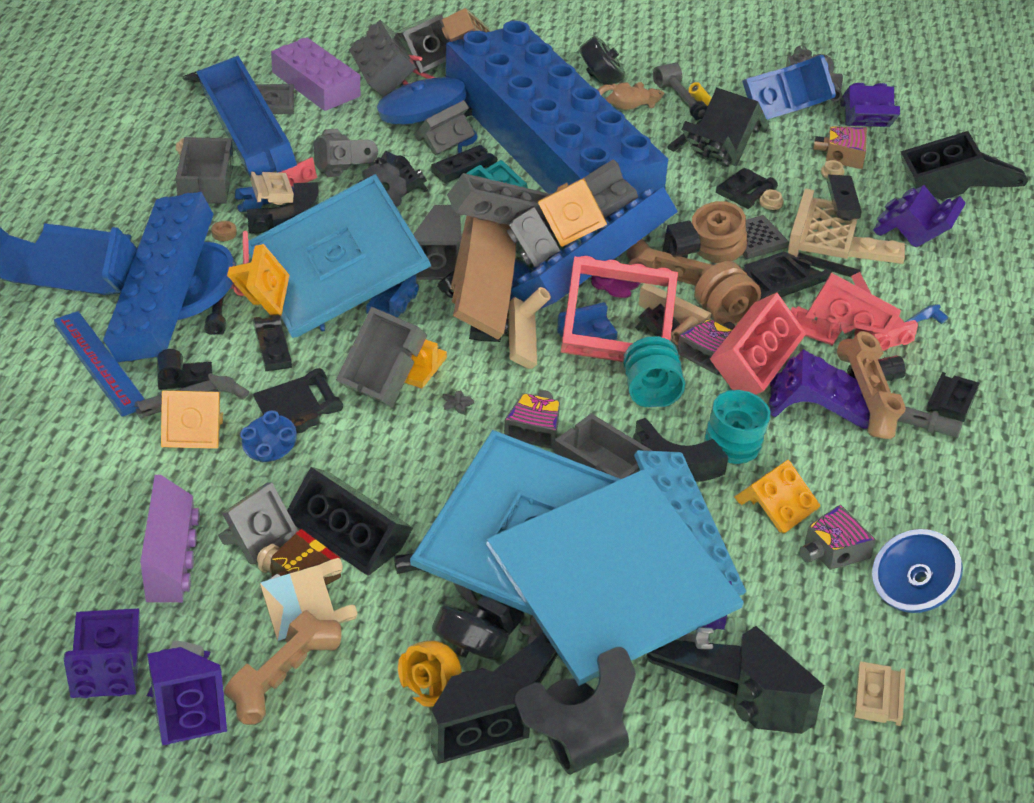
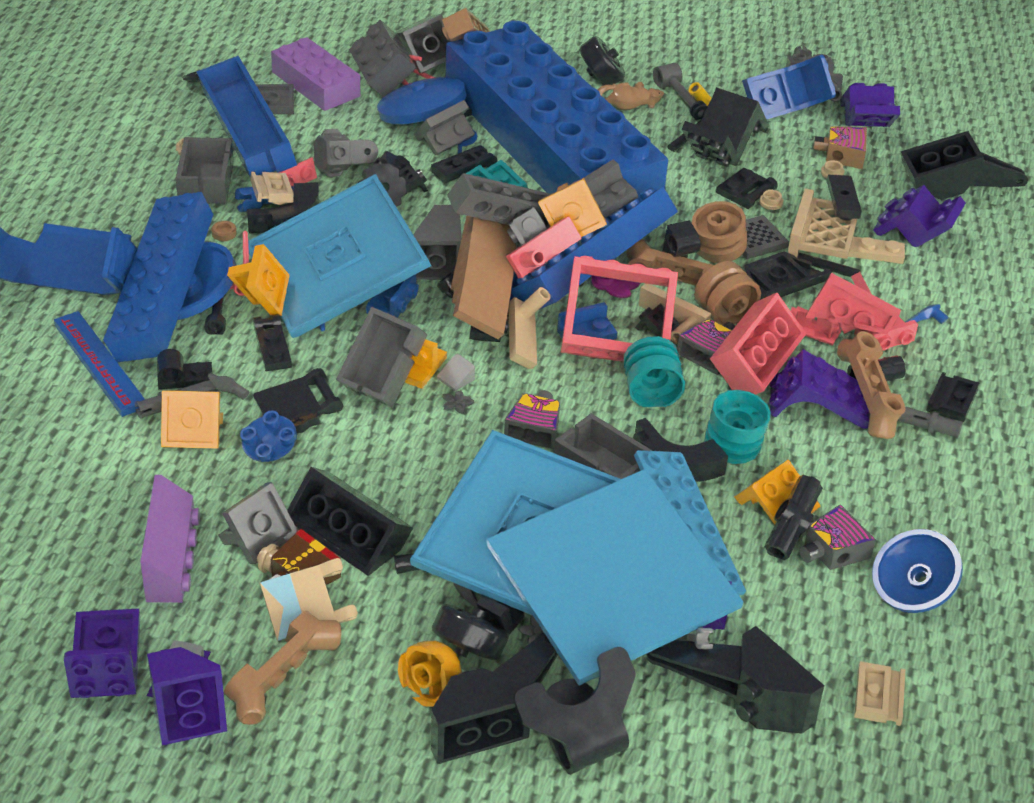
none -> light grey slope [437,354,475,391]
none -> coral piece [506,216,582,278]
none -> black piece [764,474,823,560]

